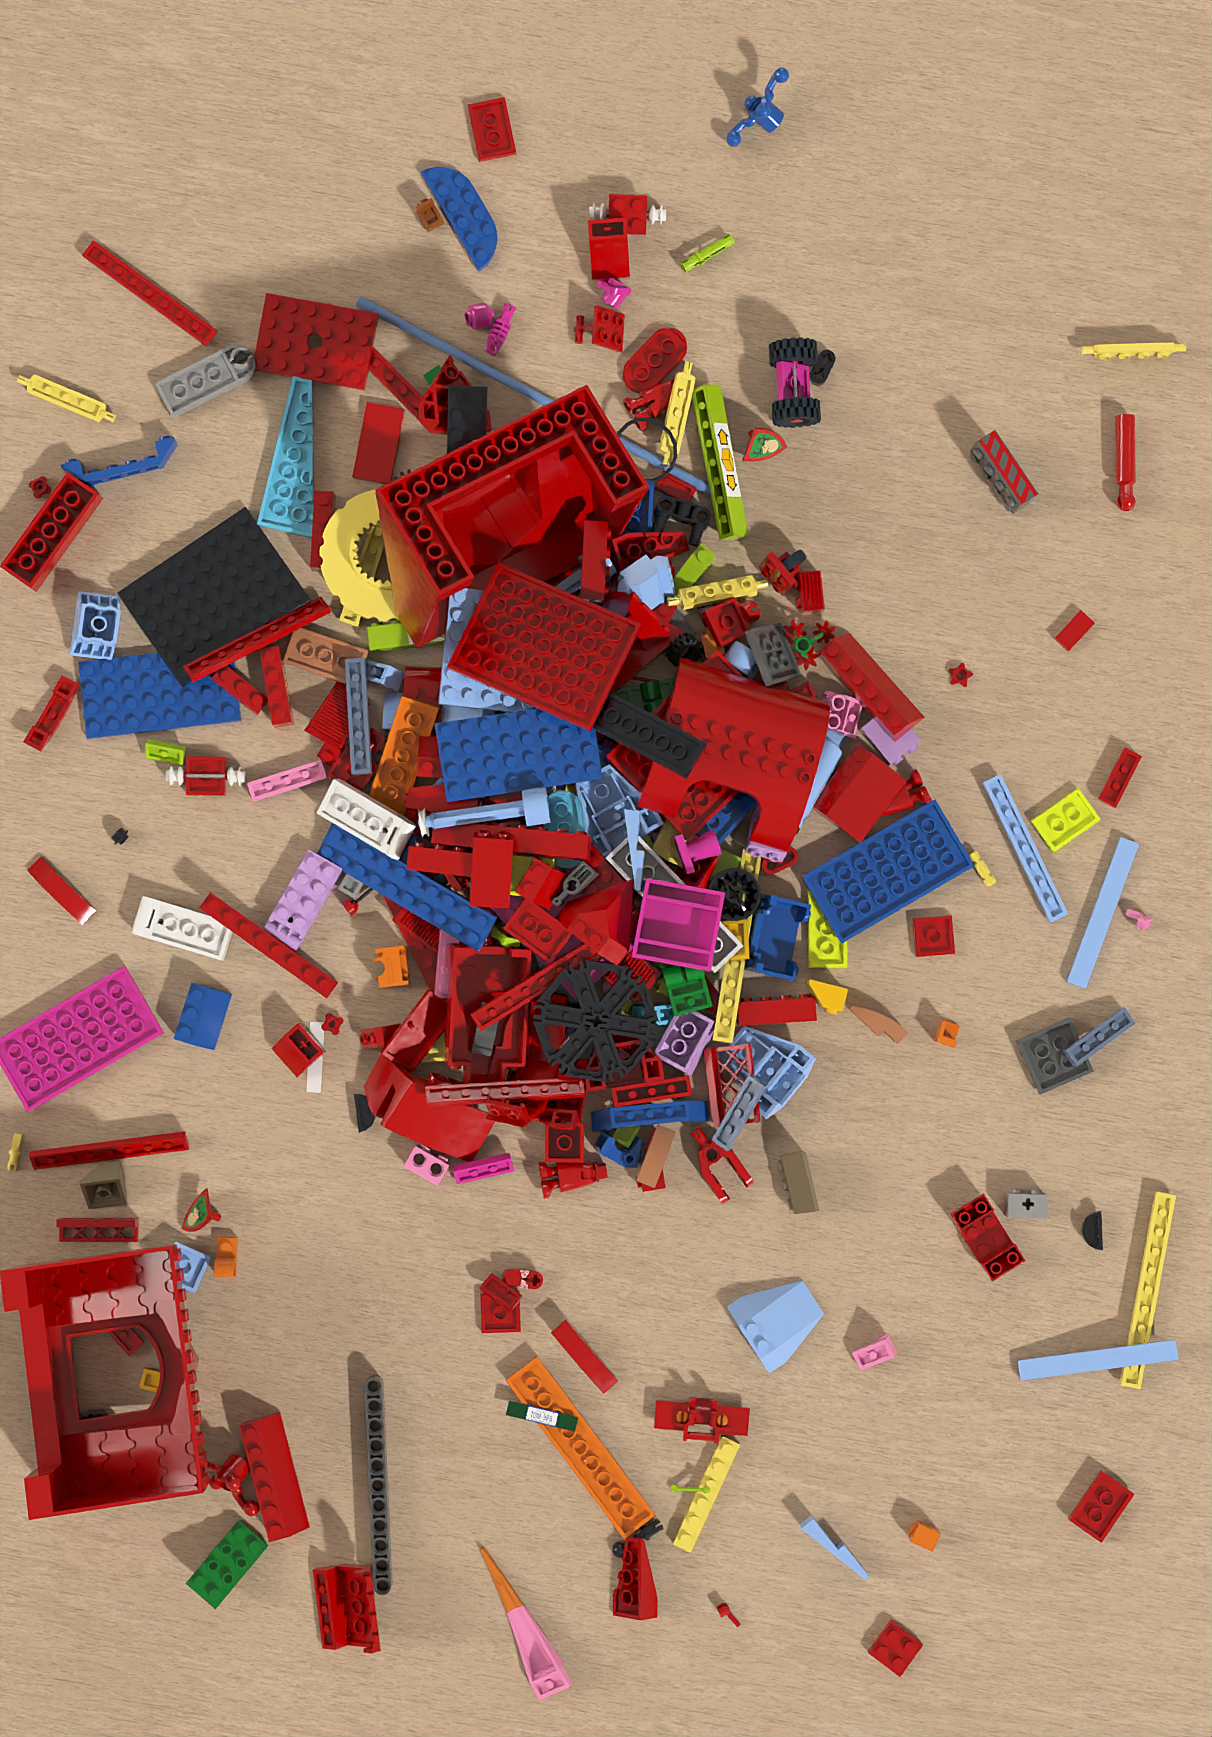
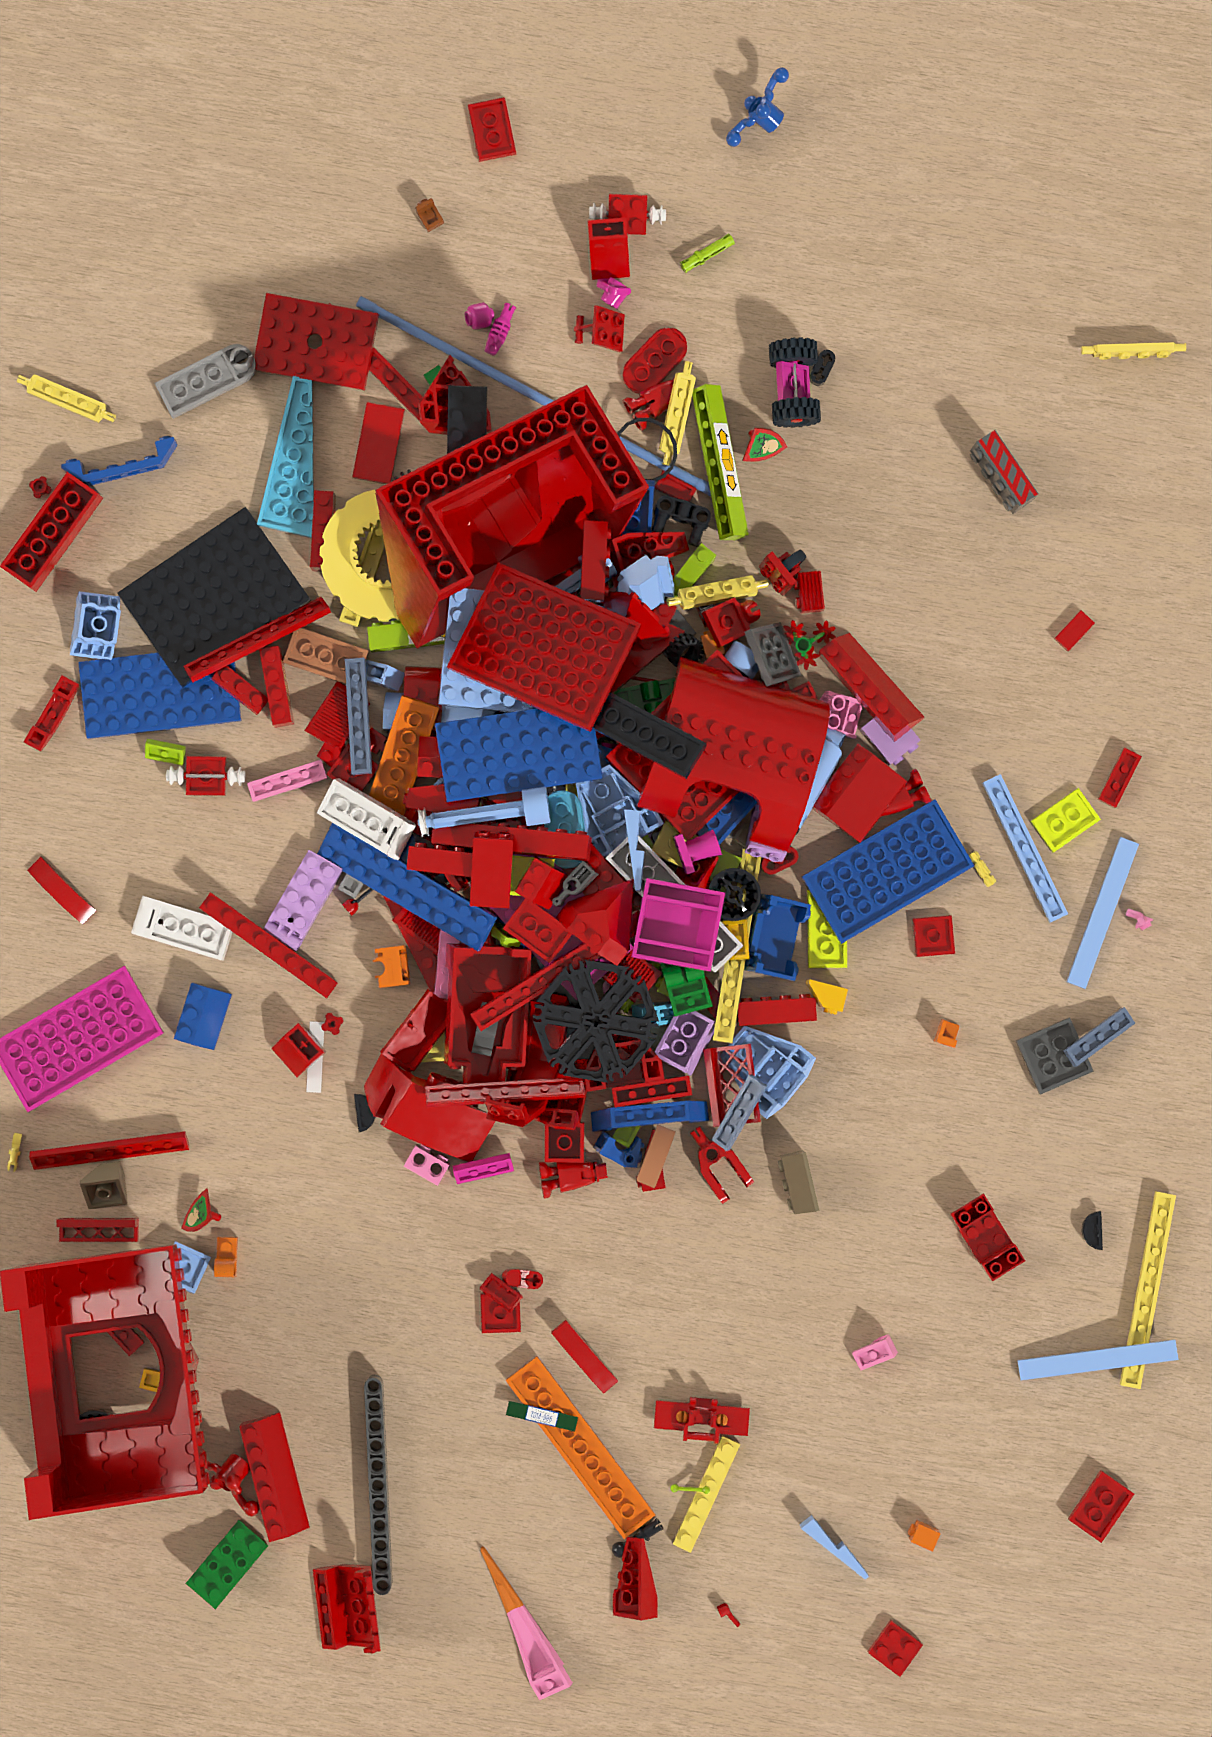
red plate [82,240,217,347] -> none
black plate [111,827,129,845] -> none
red pin [360,1023,401,1049] -> none
blue plate [421,167,498,272] -> none
light blue wedge [727,1280,824,1373] -> none
nougat slope [848,1006,908,1044] -> none
red plate [949,663,973,687] -> none
light grey brick [1005,1189,1048,1218] -> none
red piece [1115,414,1136,511] -> none

